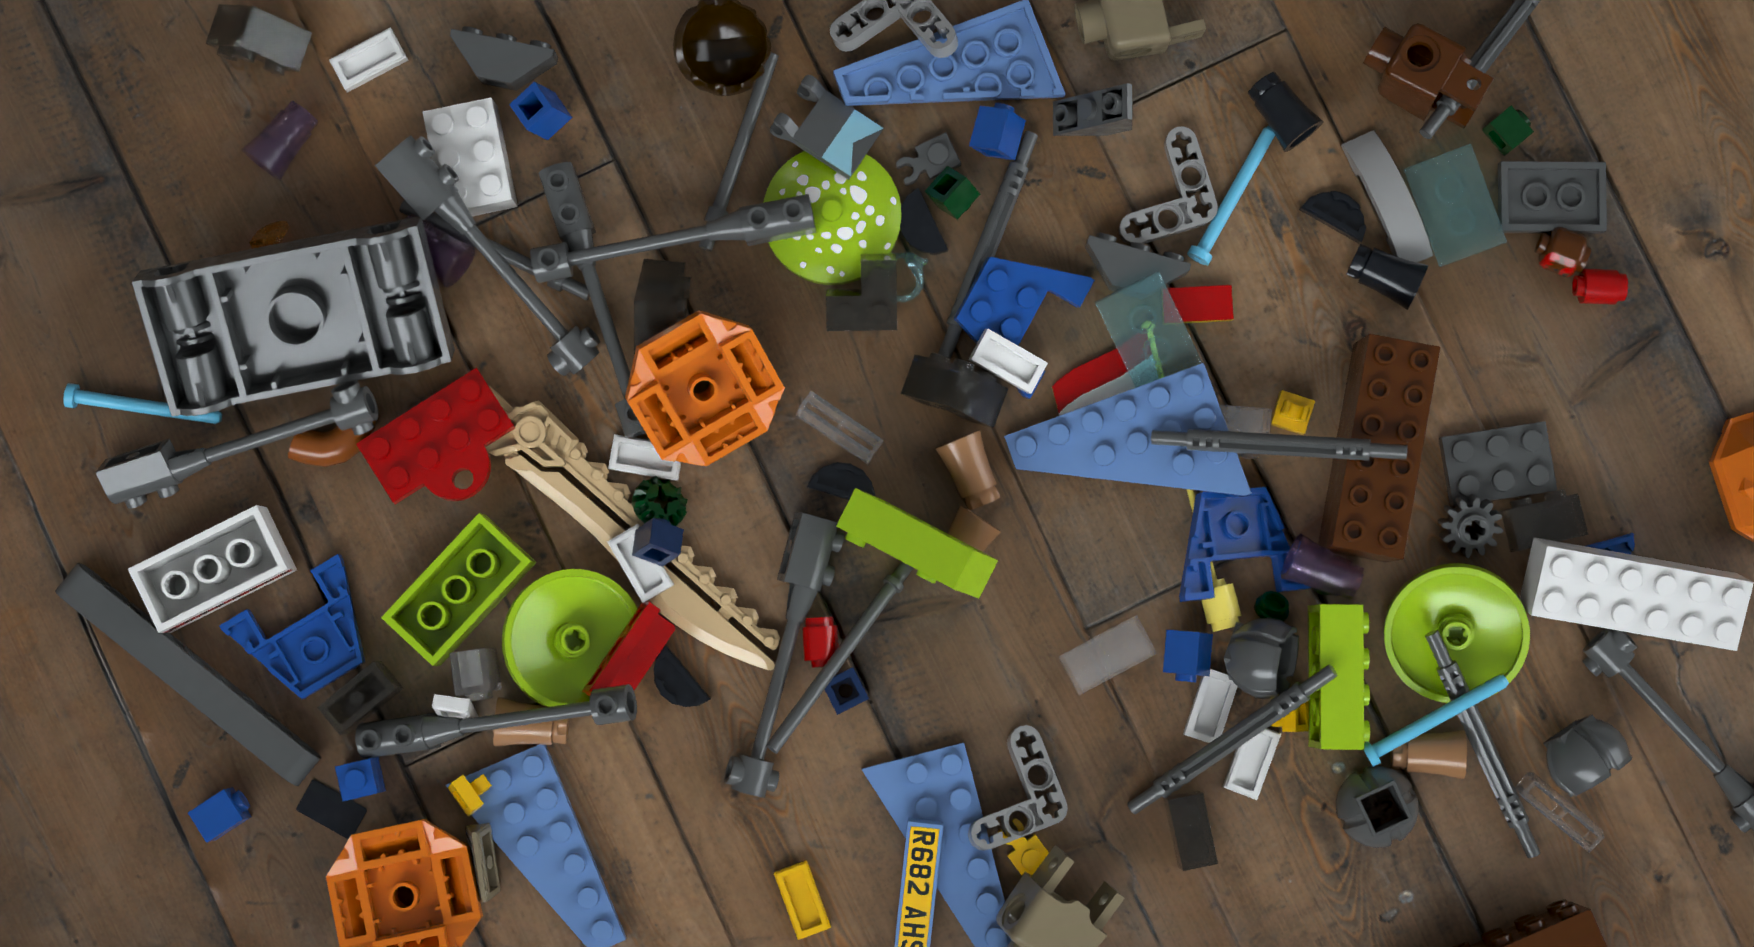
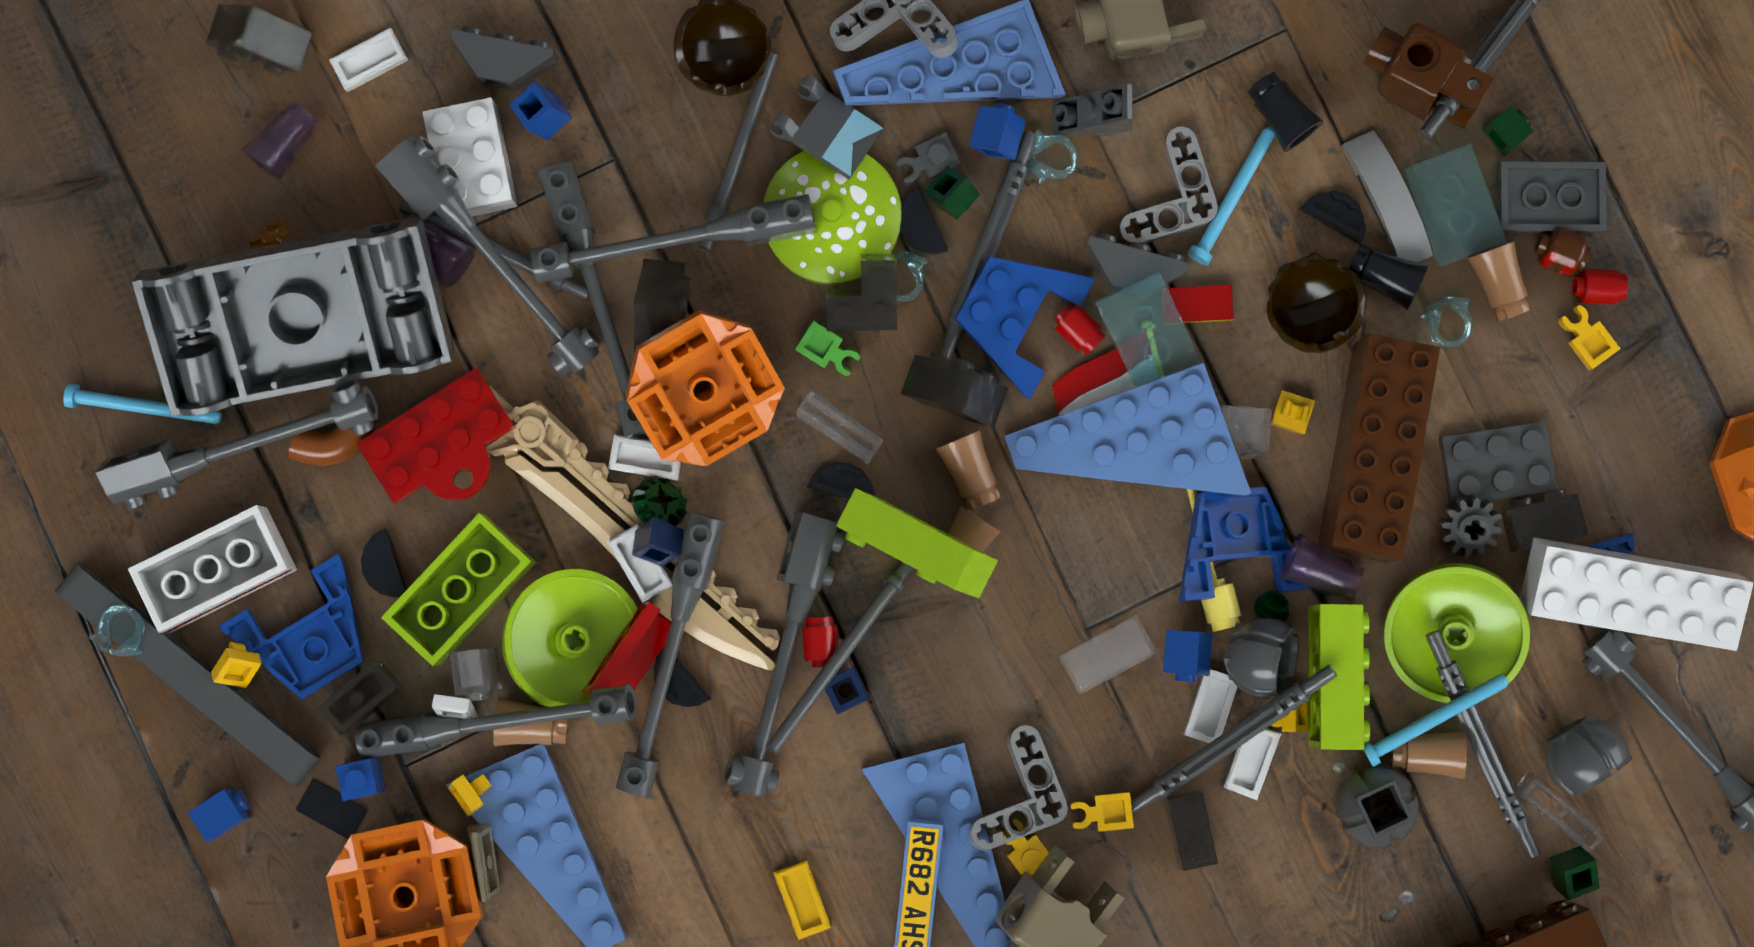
white tile [968,329,1048,394] -> none
dark grey axle [1151,429,1408,461] -> none
none -> clear light blue piece [89,605,145,657]
none -> yellow tile [211,642,262,688]
none -> black tile [361,529,407,598]
none -> dark grey bar [616,511,726,797]
none -> bright green plate [795,319,861,376]
none -> clear light blue piece [1028,130,1079,184]
none -> red brick [1054,304,1106,355]
none -> yellow plate [1070,792,1134,832]
none -> dark brown piece [1267,252,1366,353]
none -> clear light blue piece [1420,296,1473,348]
none -> medium nougat plant [1467,241,1531,321]
none -> dark green plate [1549,845,1600,901]
none -> yellow plate [1558,305,1620,371]

